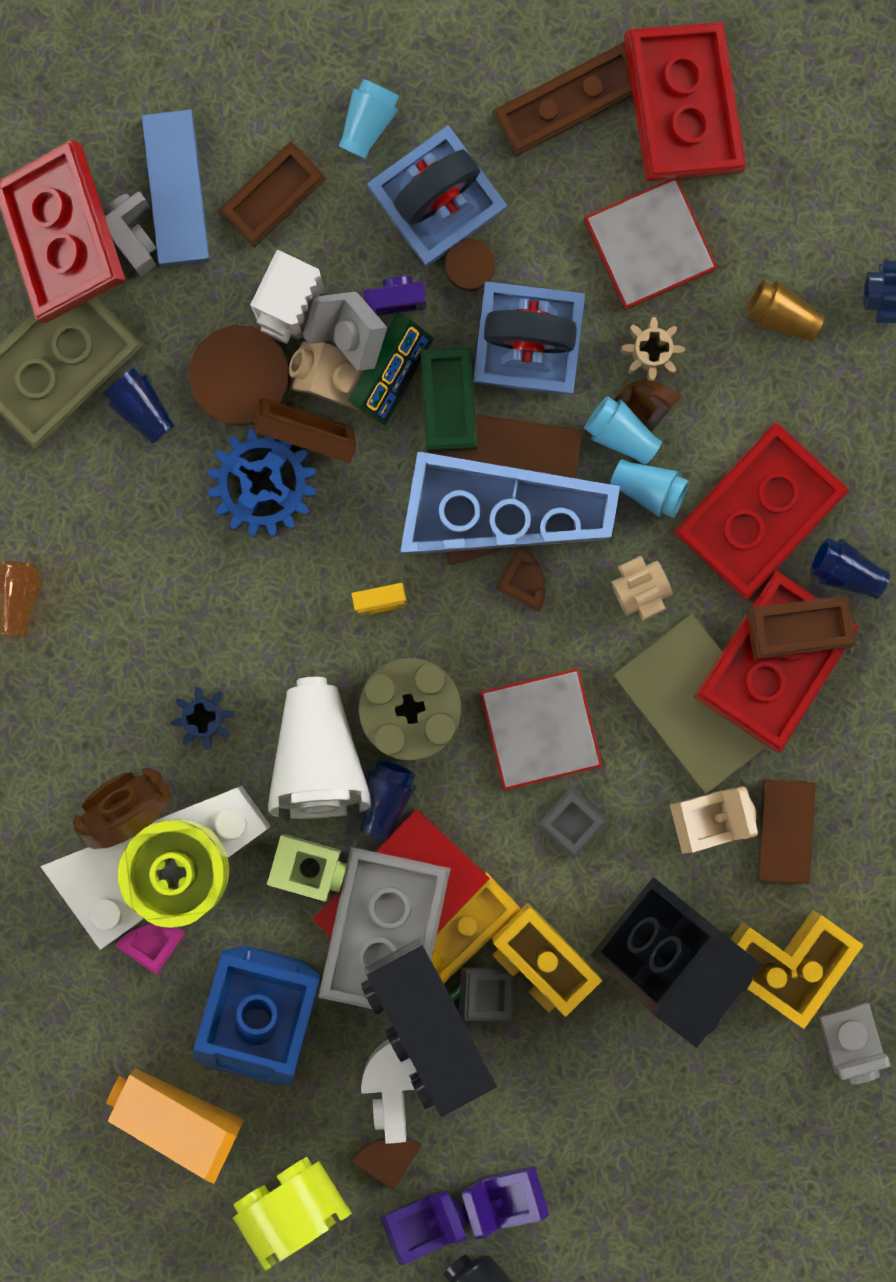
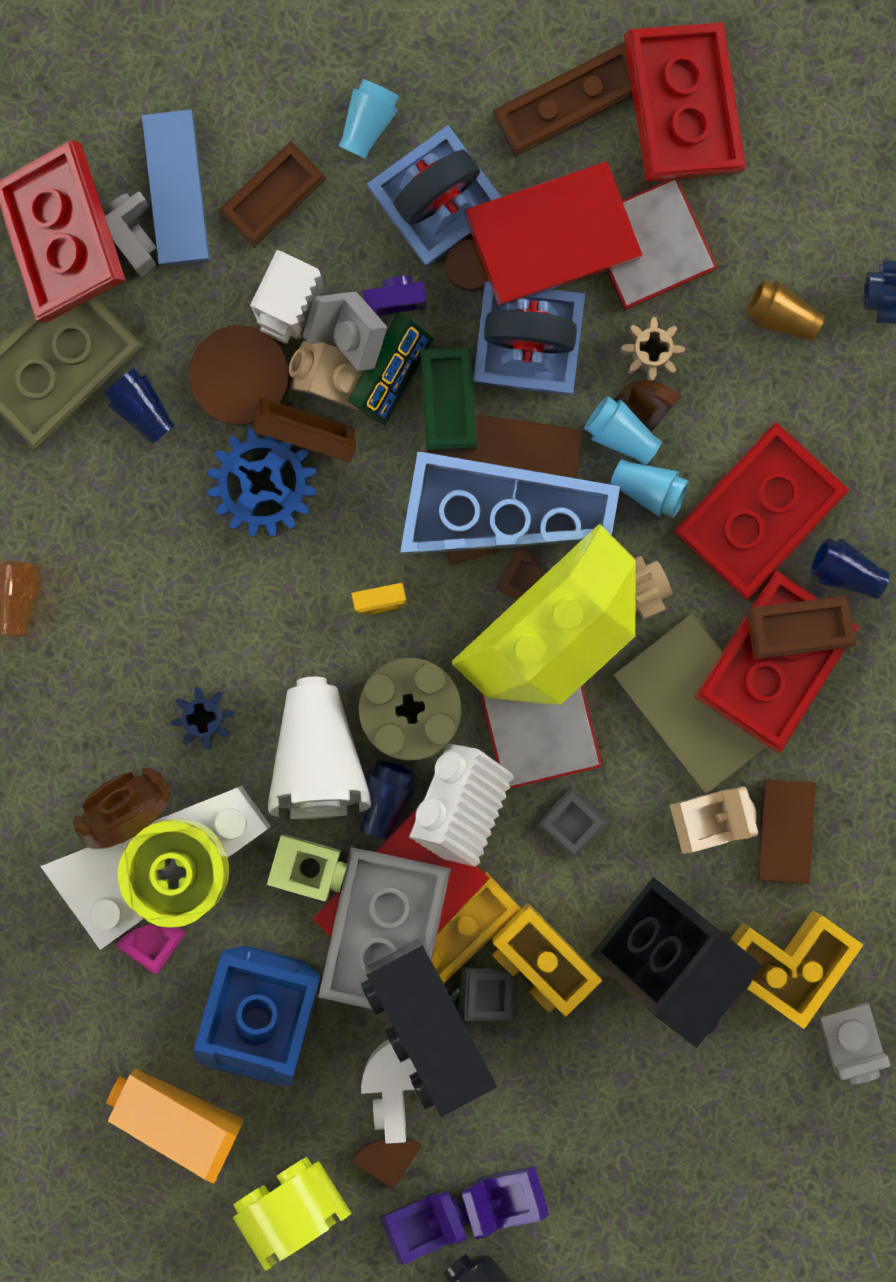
none -> white brick [409,743,514,867]
none -> neon yellow wedge [452,524,636,705]
none -> red tile [464,161,643,308]

